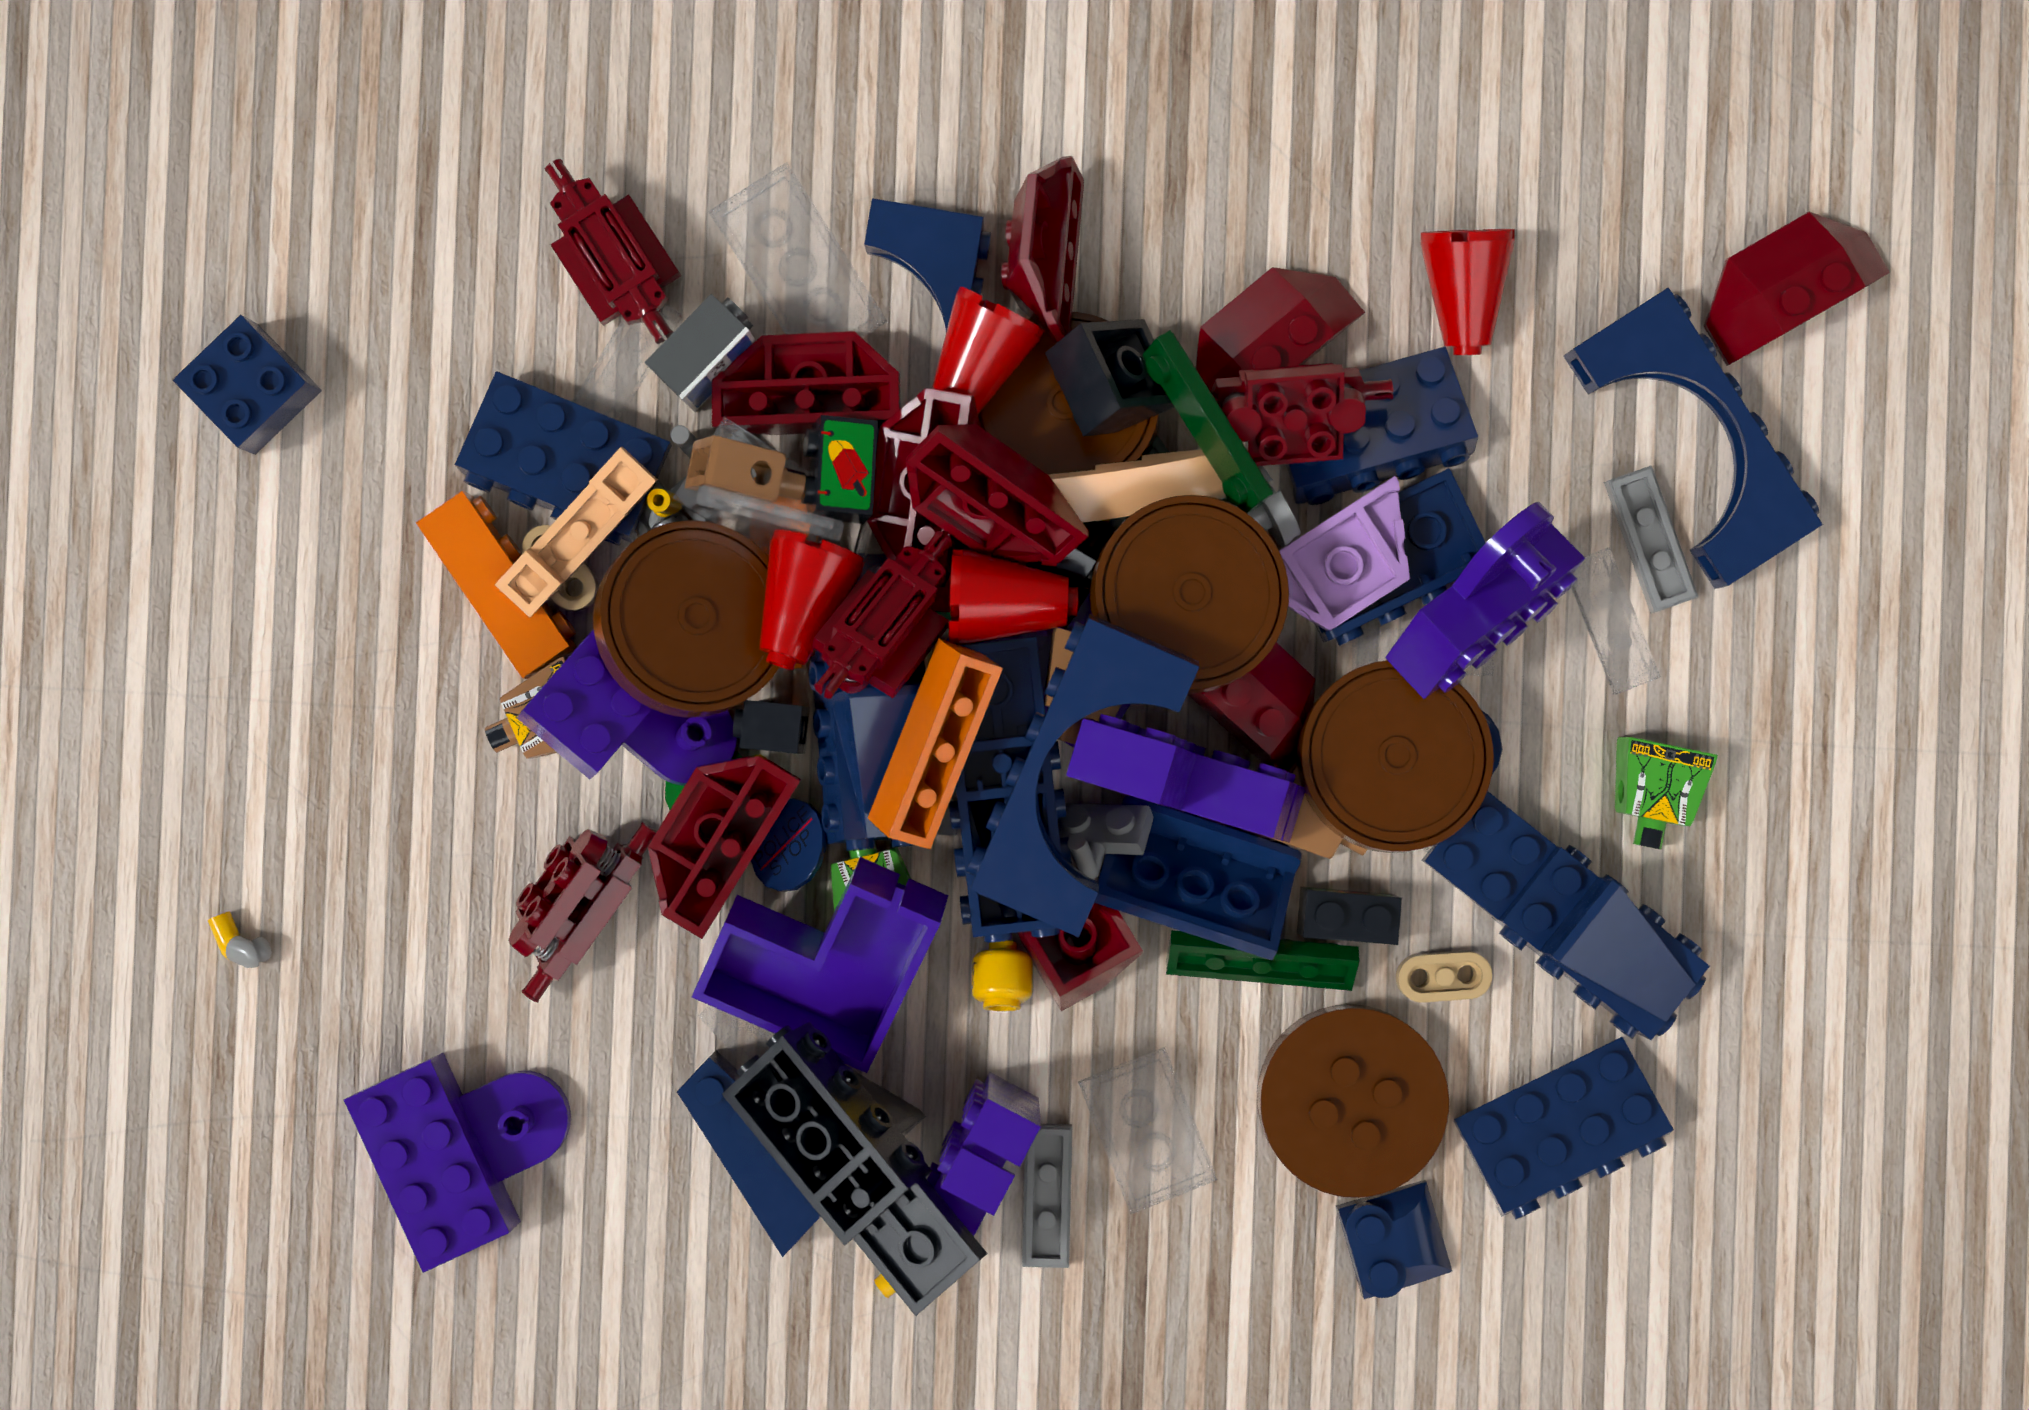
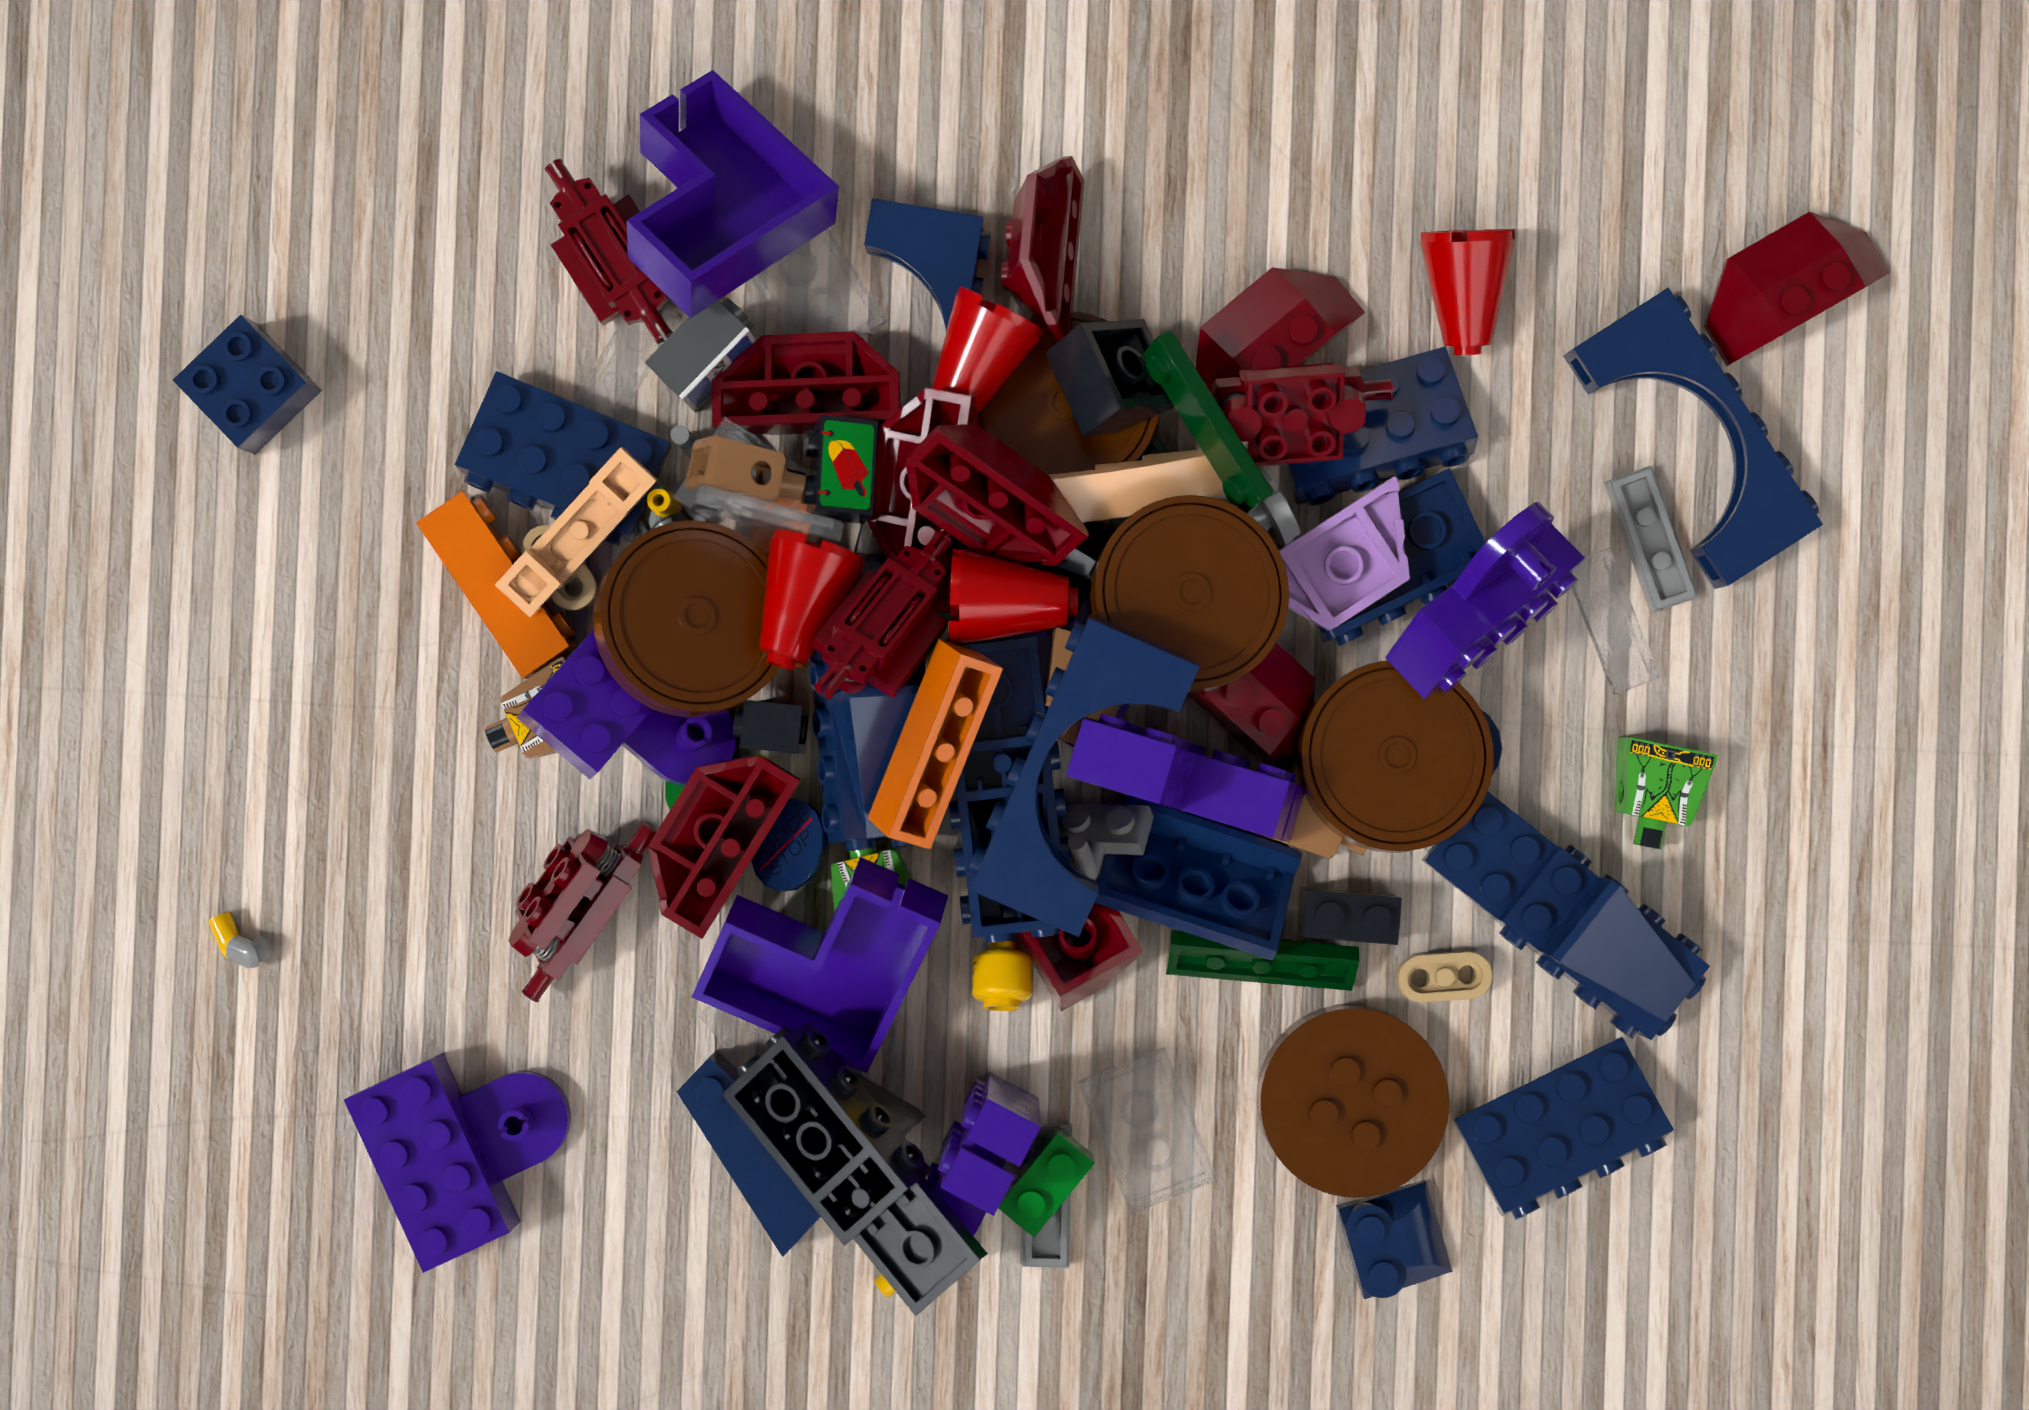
none -> dark purple piece [627,70,839,318]
none -> green brick [998,1124,1095,1238]

